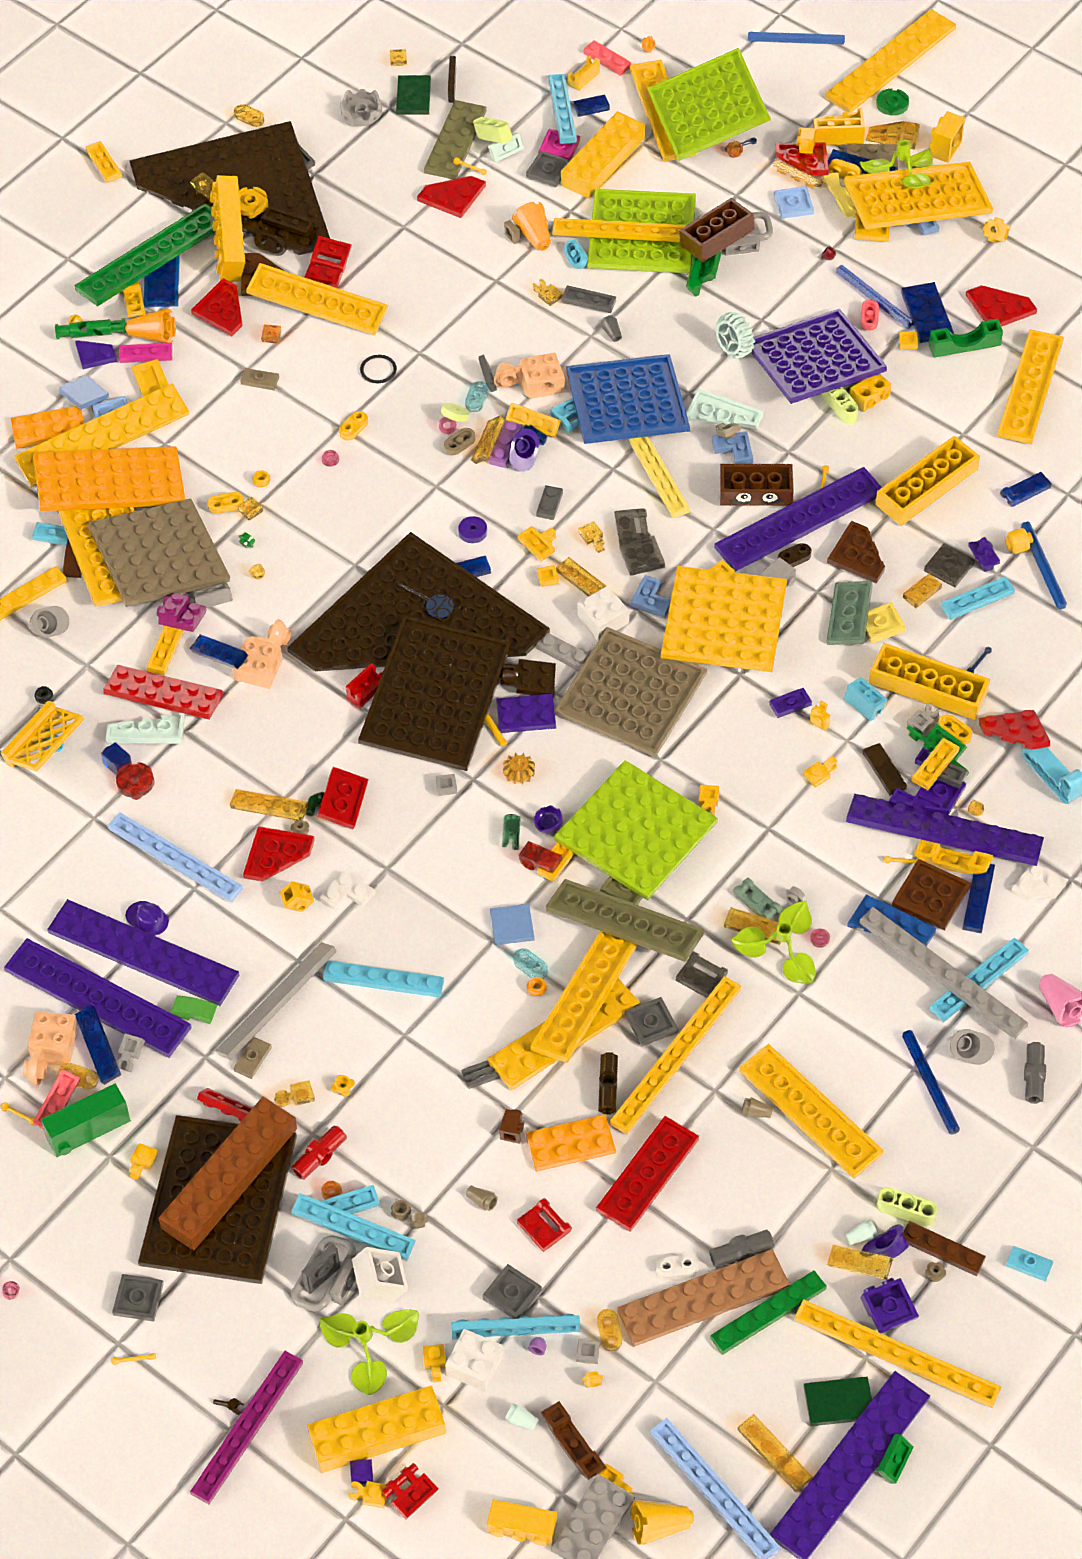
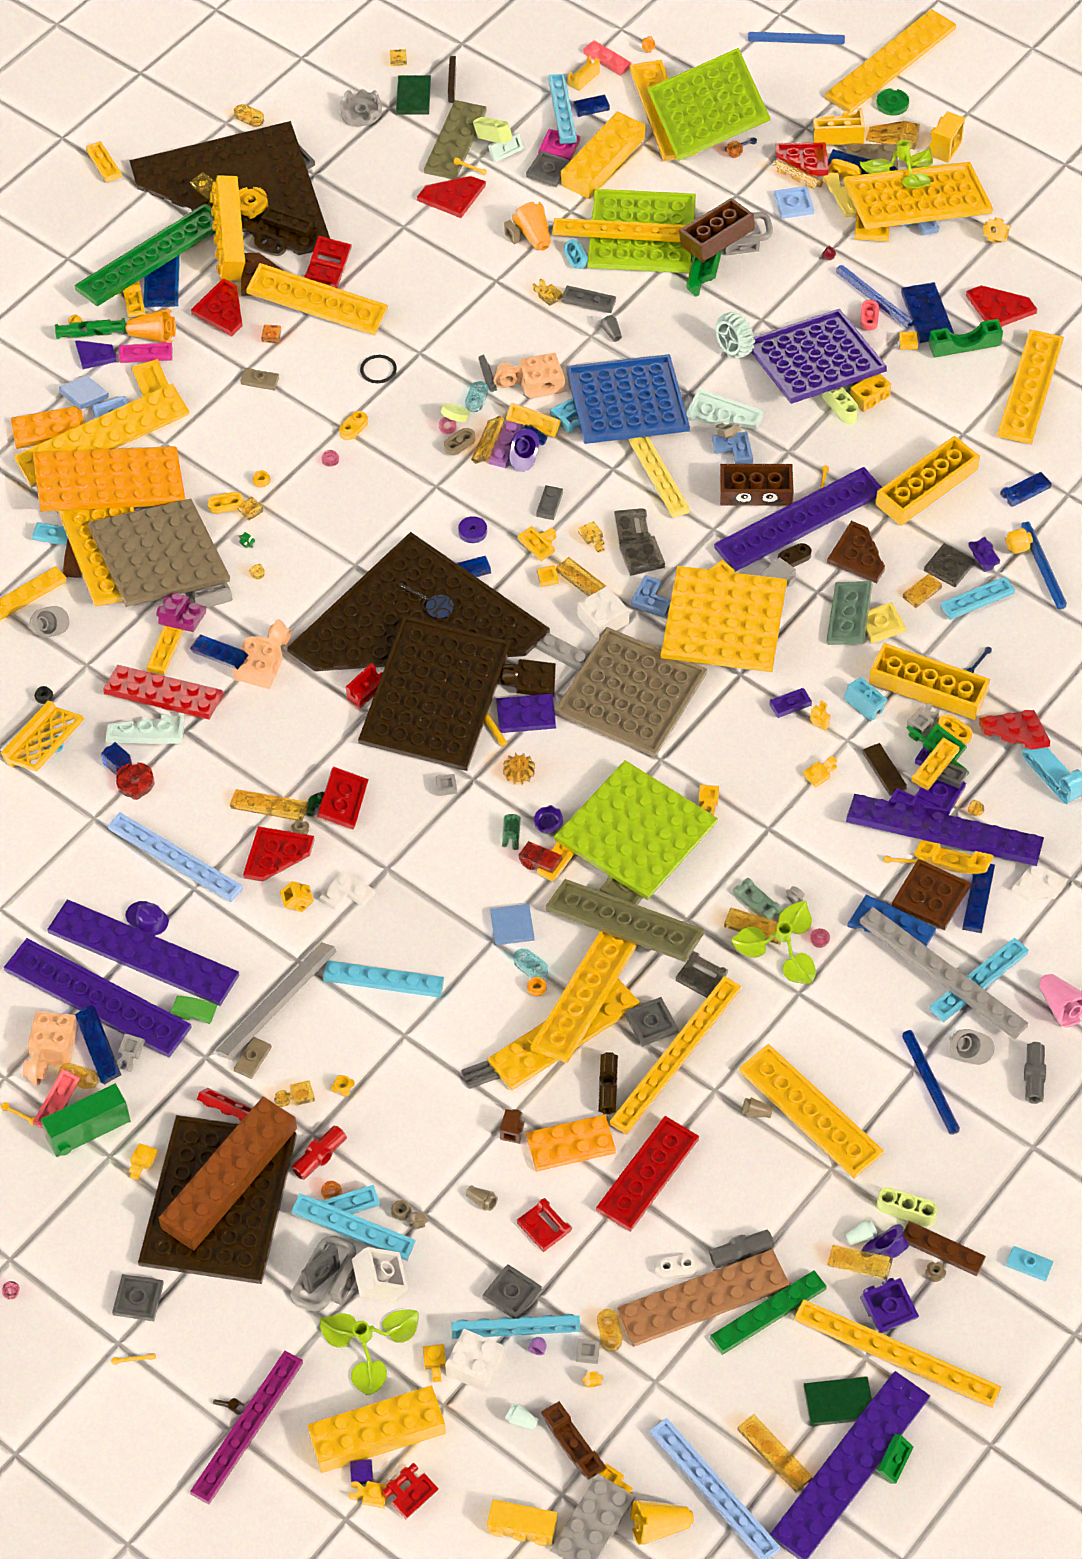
yellow brick [797,127,816,154] -> none

